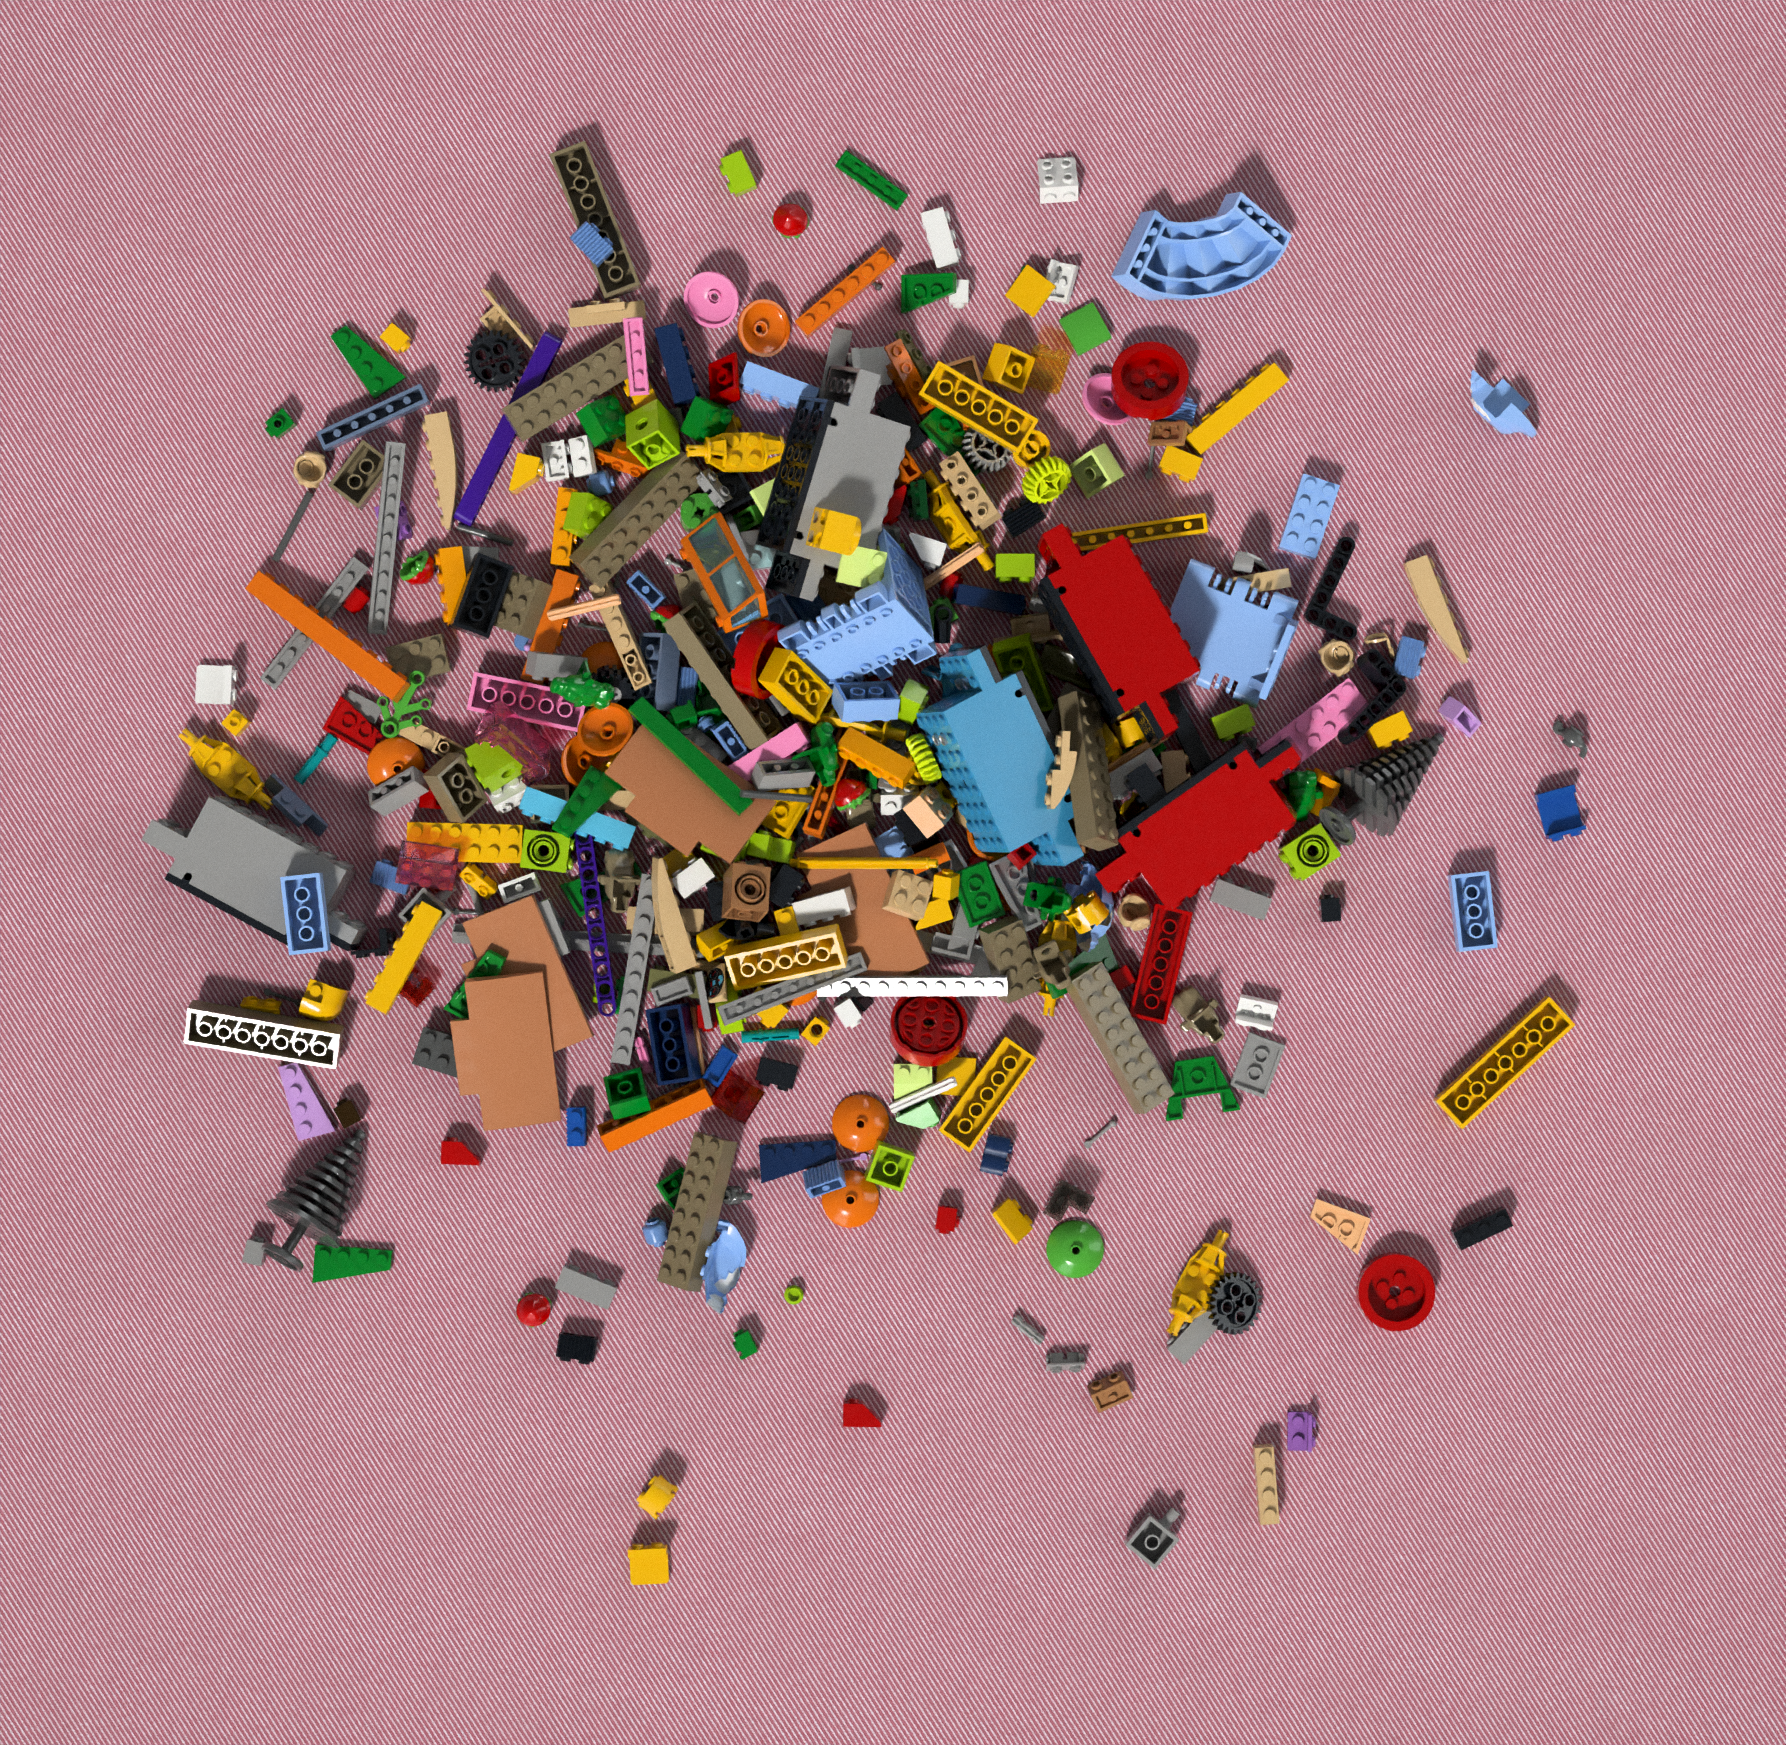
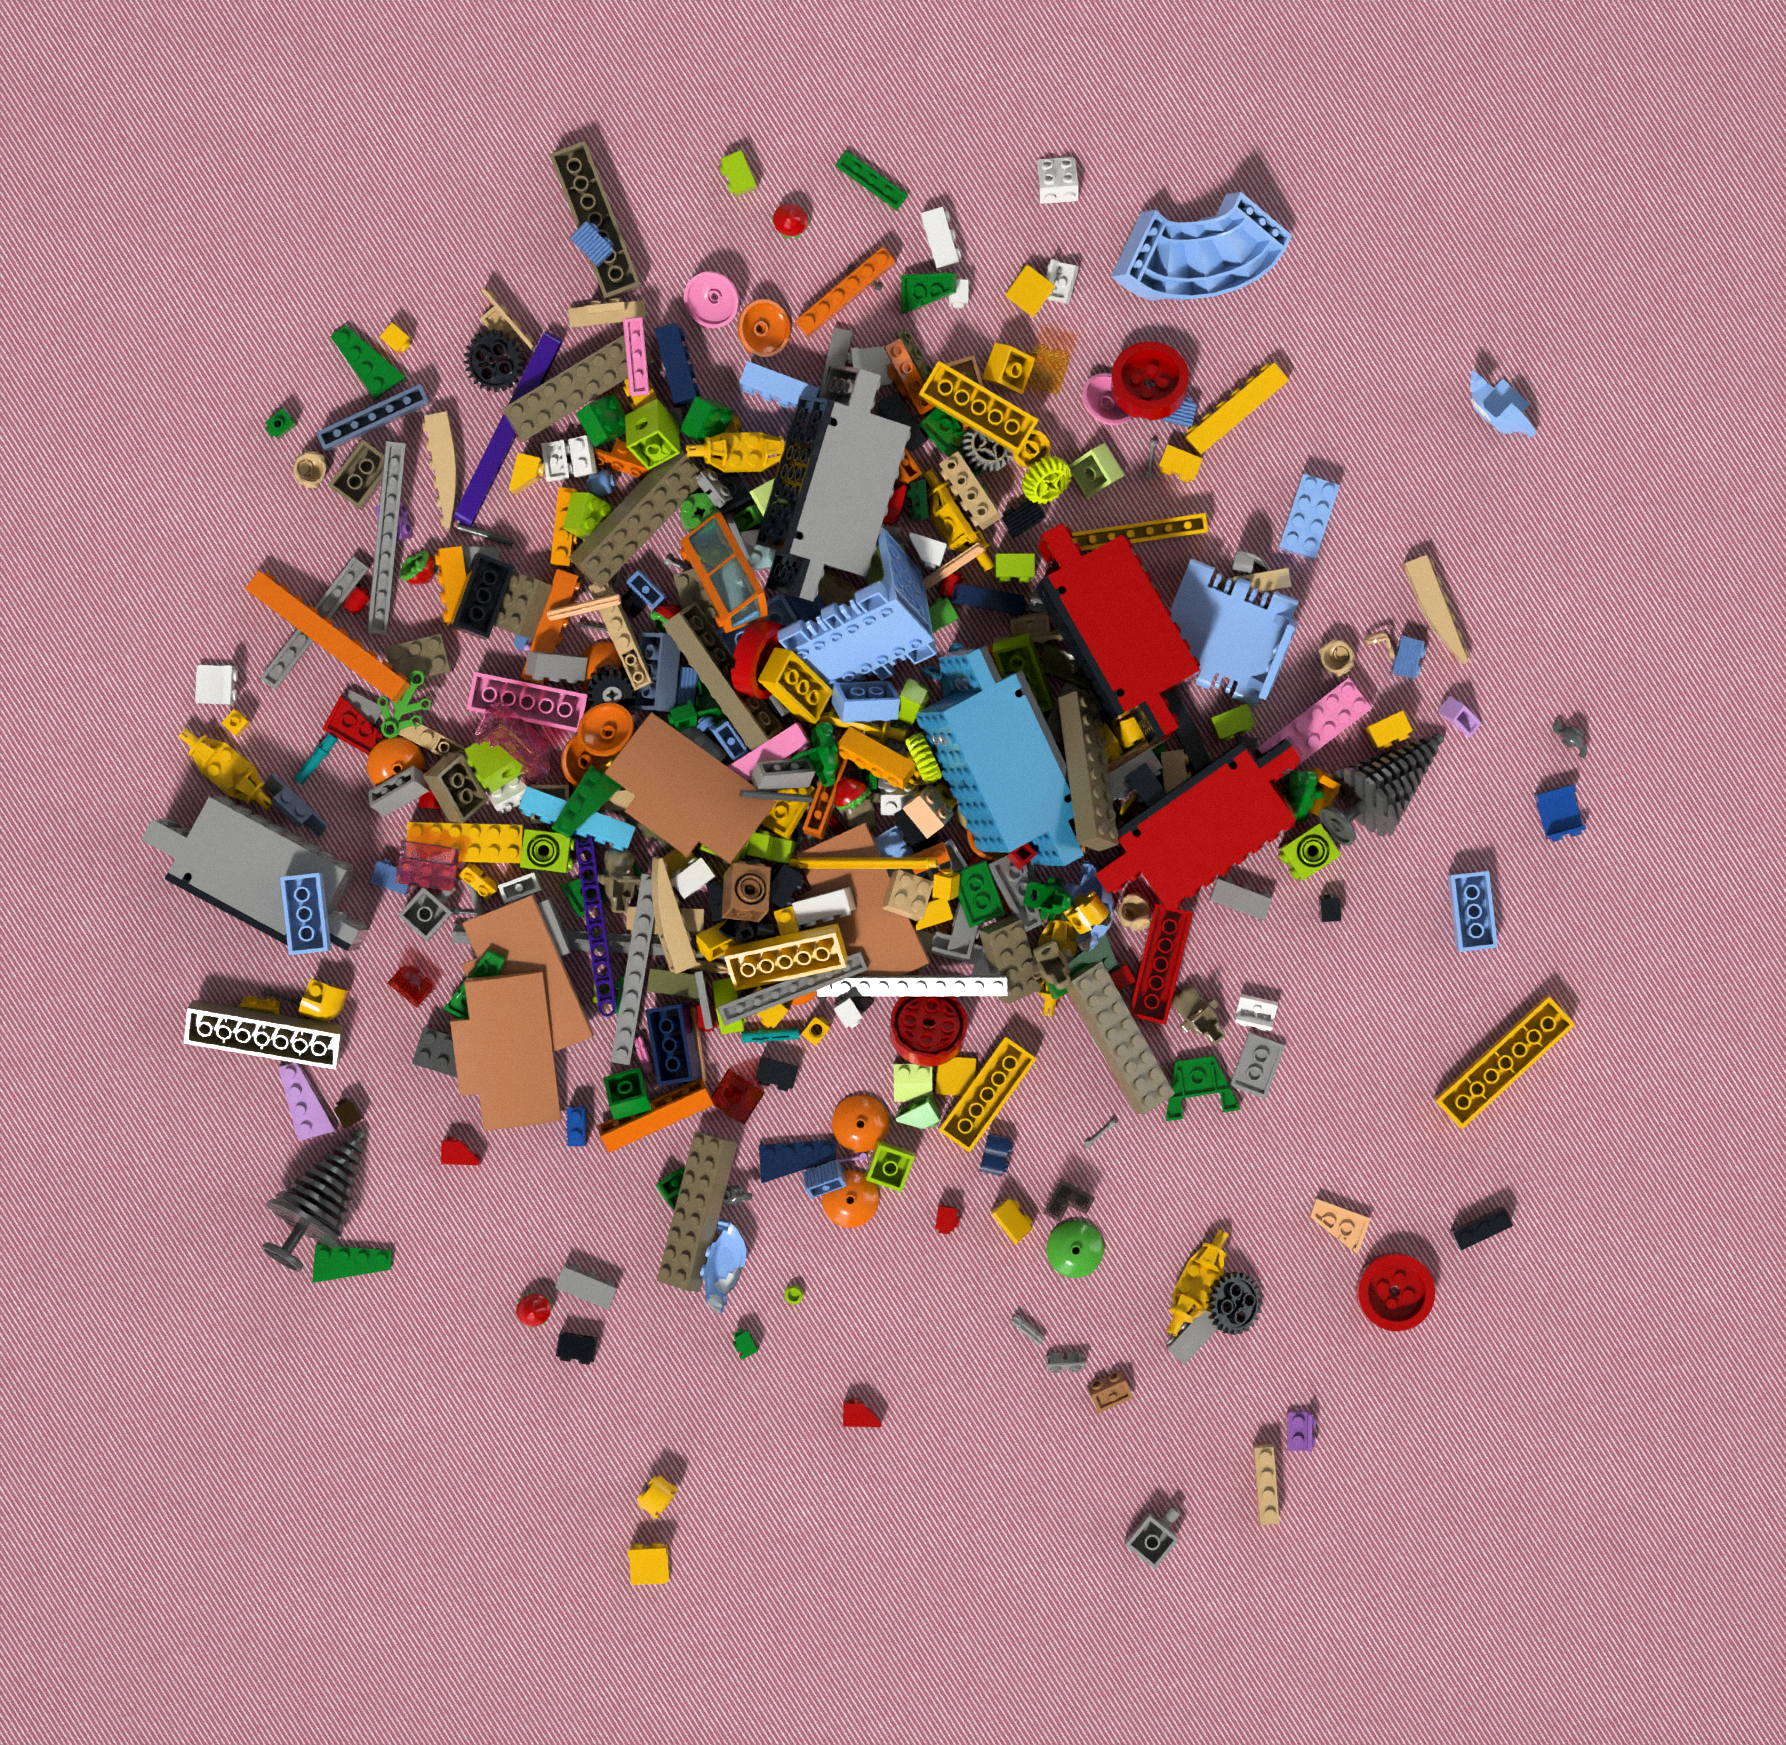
light grey brick [242,1236,266,1266] -> none
dark grey bar [272,491,313,562] -> none
black bracket [350,928,396,958] -> none
yellow brick [364,901,443,1015] -> none
green piece [550,660,615,710] -> none
green tile [628,697,753,816] -> none
medium blue head [642,1217,669,1247] -> none
light grey tile [651,976,693,1007] -> none
blue tile [701,1045,738,1087] -> none
slope [707,963,728,1003] -> none
red slope [708,352,740,405] -> none
yellow piece [805,507,861,556] -> none
yellowish green slope [836,546,887,588] -> none
white axle [889,1076,957,1113] -> none
black piece [933,604,952,644] -> none
tan slope [1044,731,1077,809] -> none
bright green slope [1059,302,1112,356] -> none
medium nougat bracket [1147,420,1193,446] -> none
black beam [1303,537,1357,641] -> none
black beam [1337,649,1406,745] -> none
none -> black slope [621,589,647,618]

